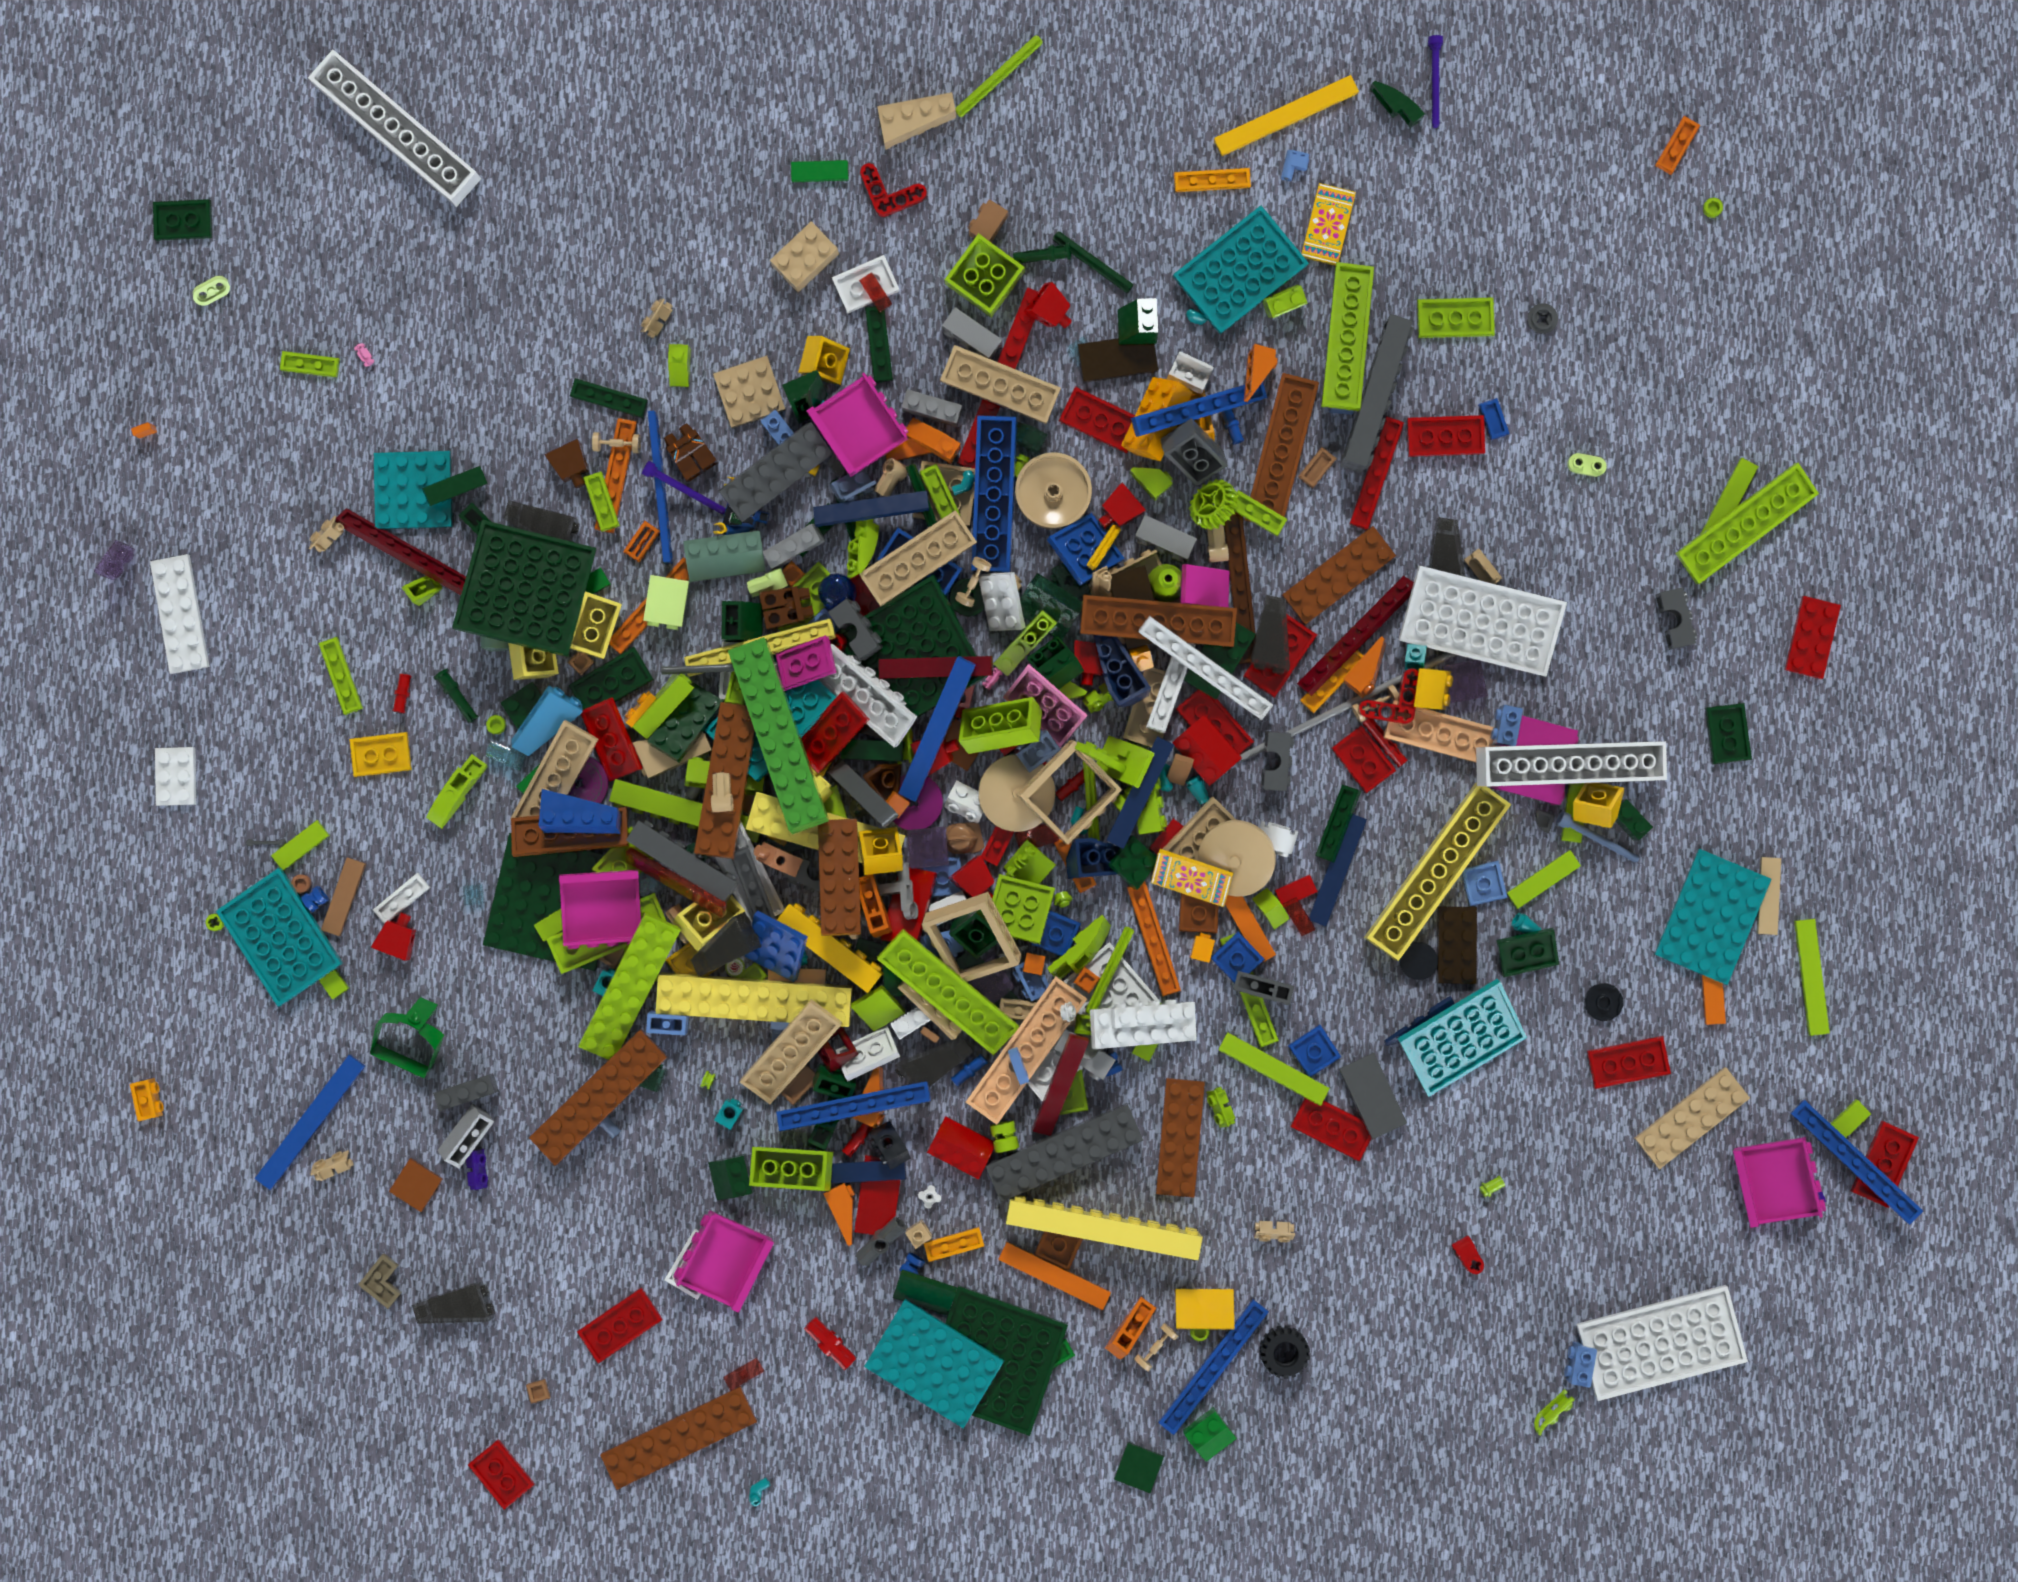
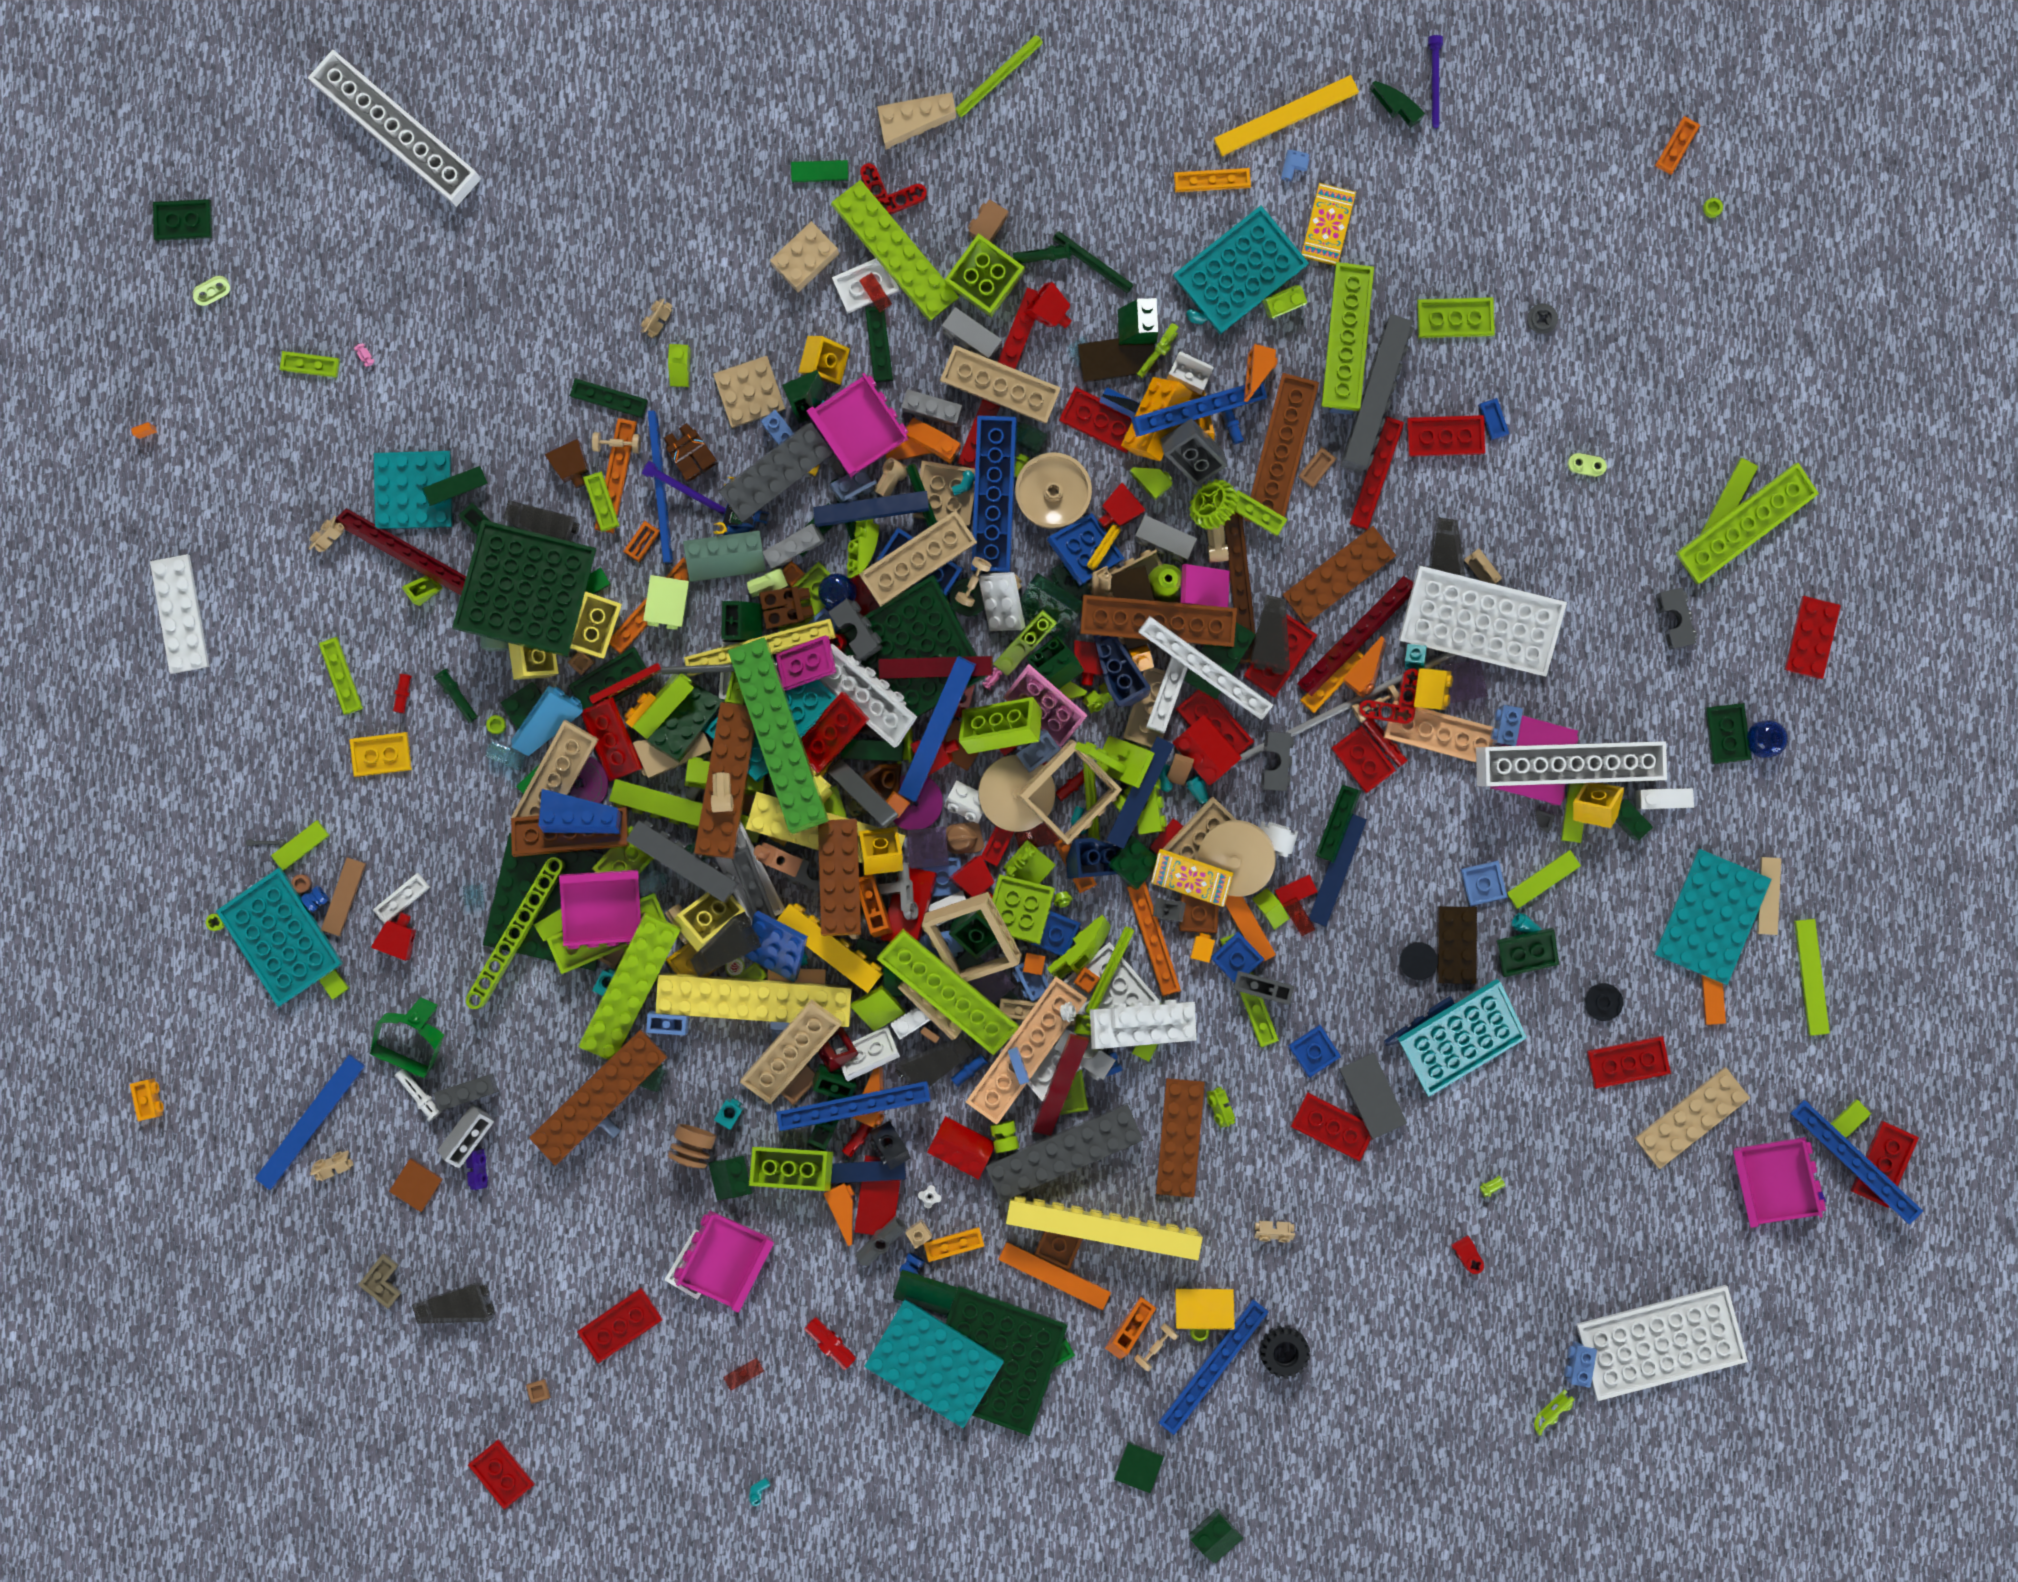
clear purple plate [94,540,136,580] -> none
white plate [155,747,196,806] -> none
lime slope [426,754,488,829] -> none
dark orange plate [600,1386,757,1490] -> none
clear red tile [626,847,727,919] -> none
lime bush [700,1070,716,1090] -> none
lime tile [919,464,961,519] -> none
green slope [1183,1407,1237,1462] -> none
lime tile [1218,1032,1330,1106] -> none
light yellow brick [1364,782,1511,961] -> none
sand blue piece [1556,811,1639,862] -> none
none -> white pin [394,1069,443,1122]
none -> lime beam [465,858,566,1009]
none -> red tile [589,663,662,705]
none -> medium nougat wheel [667,1124,716,1168]
none -> lime plate [831,180,959,322]
none -> tile [1099,387,1140,418]
none -> lime piece [1137,323,1178,378]
none -> dark grey bracket [1153,898,1186,922]
none -> dark green slope [1189,1508,1243,1564]
none -> white slope [1635,788,1694,810]
none -> clear blue cylinder [1747,720,1788,758]

